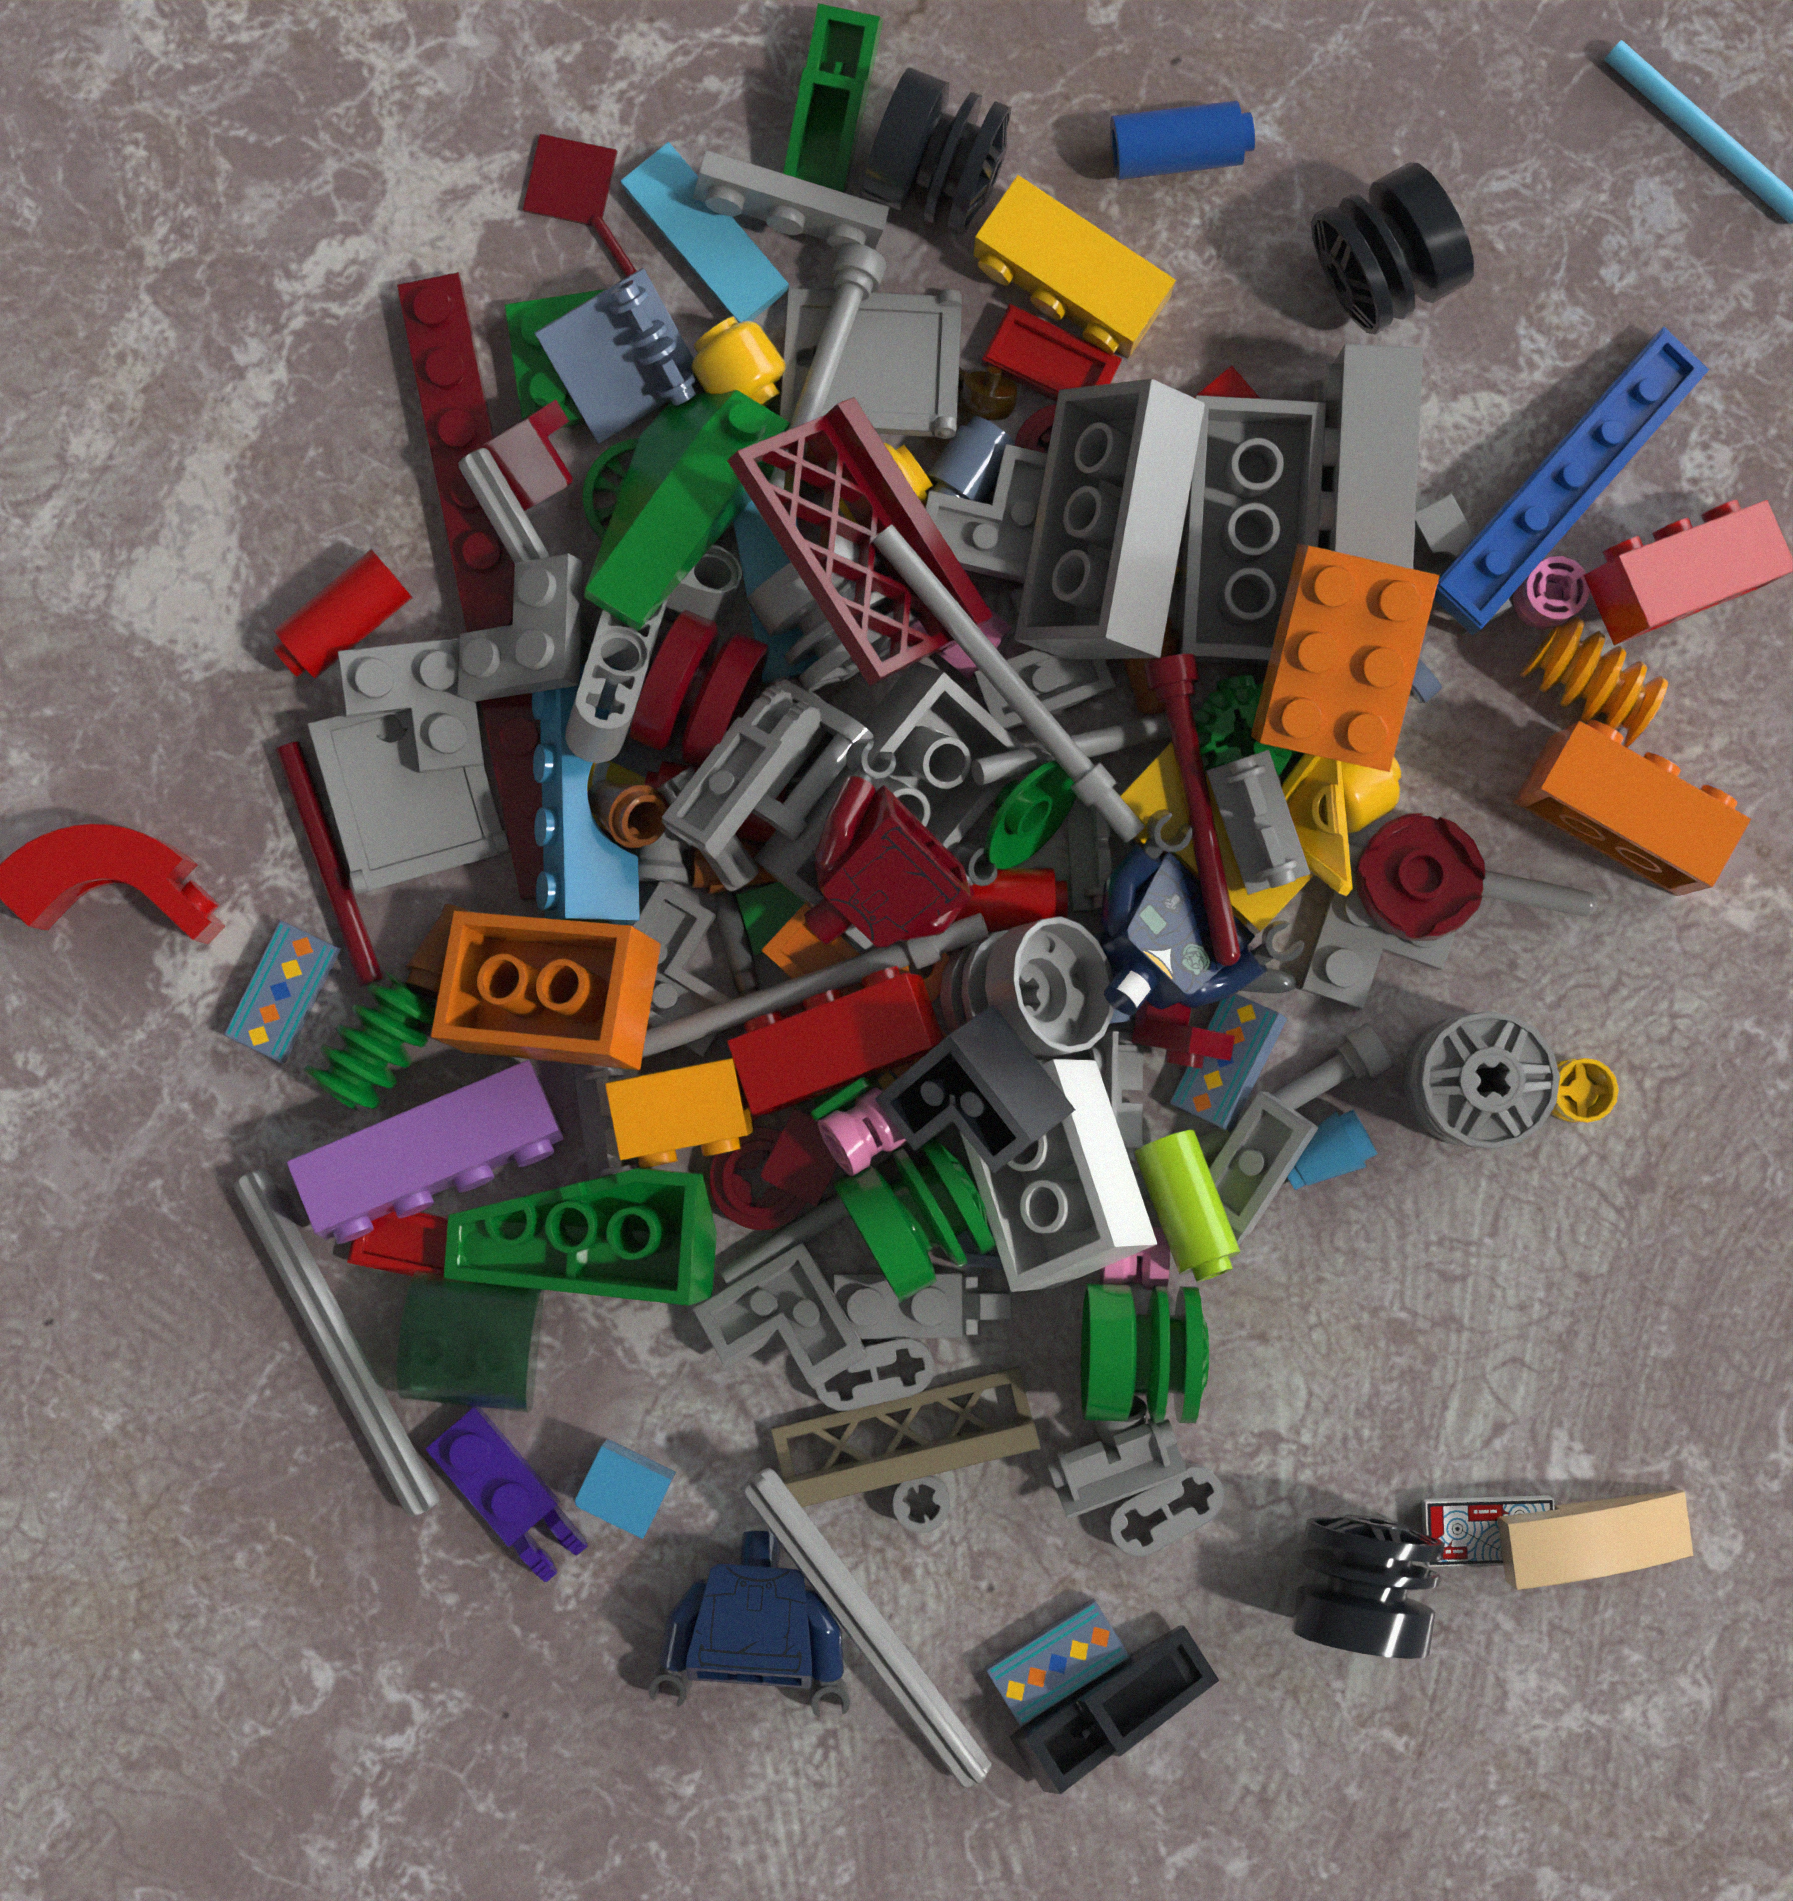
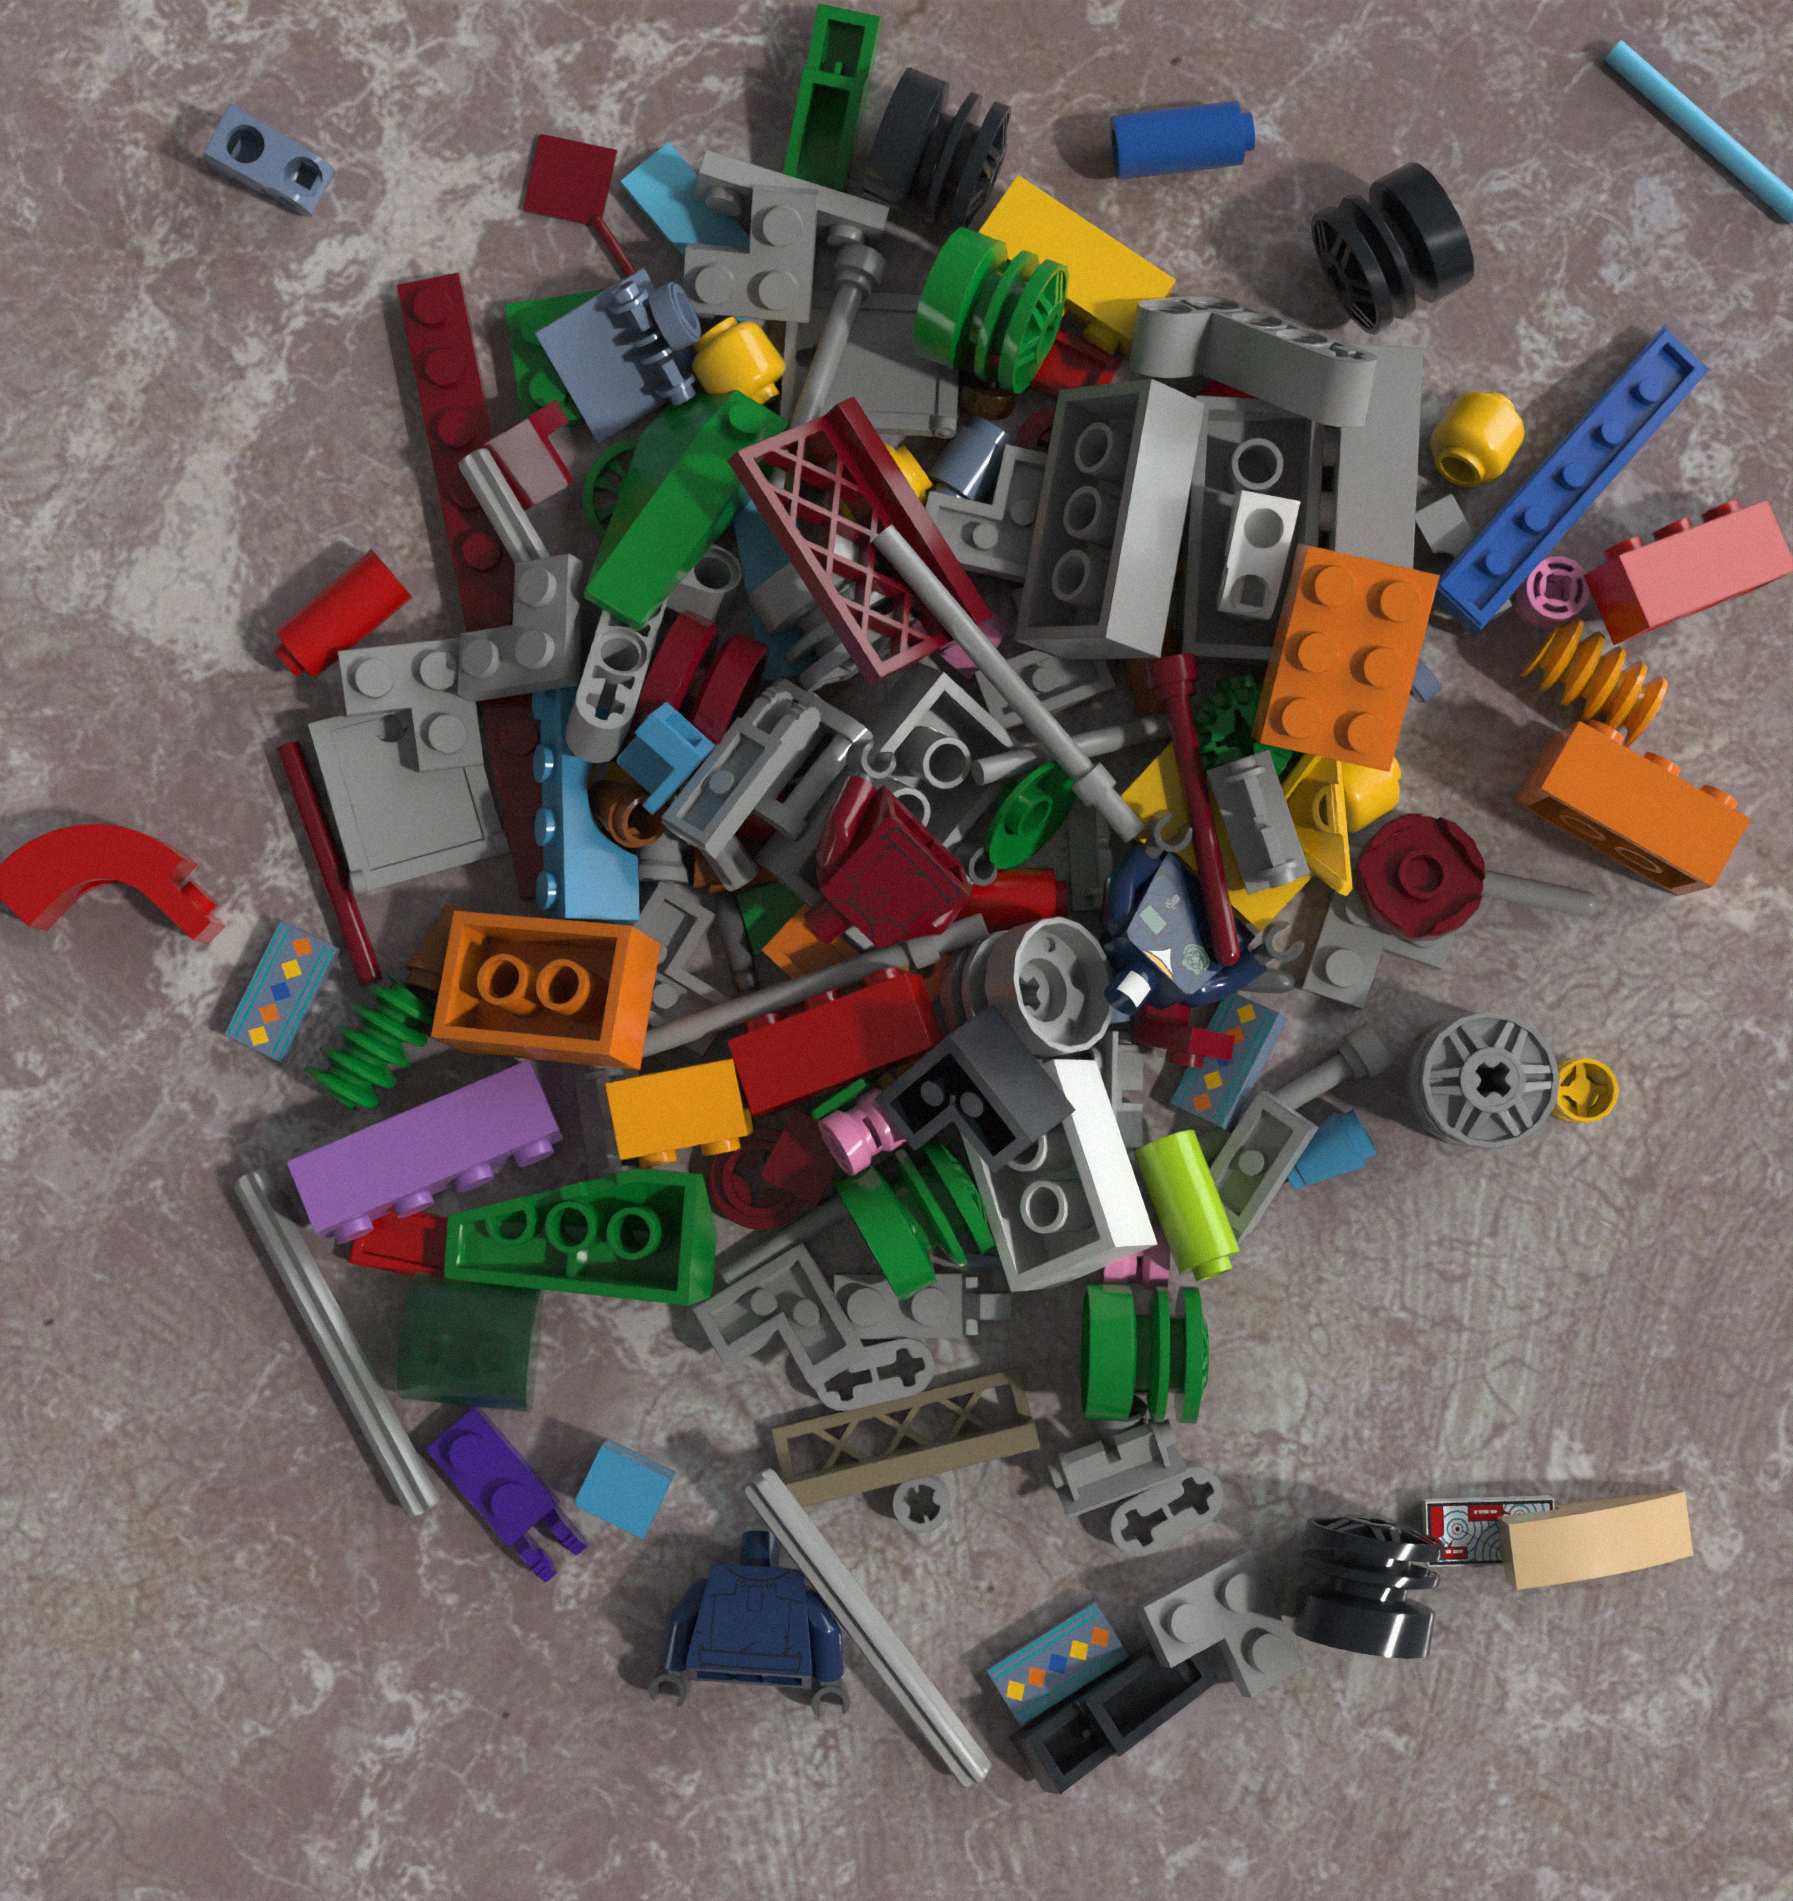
none -> sand blue leg [203,103,336,217]
none -> dark azure panel [617,702,715,815]
none -> sand blue tile [649,282,701,351]
none -> light grey plate [683,184,819,323]
none -> green wheel [912,227,1069,393]
none -> light grey beam [1129,295,1378,428]
none -> light grey plate [1134,1549,1305,1698]
none -> white leg [1217,490,1301,620]
none -> yellow head [1429,391,1525,487]

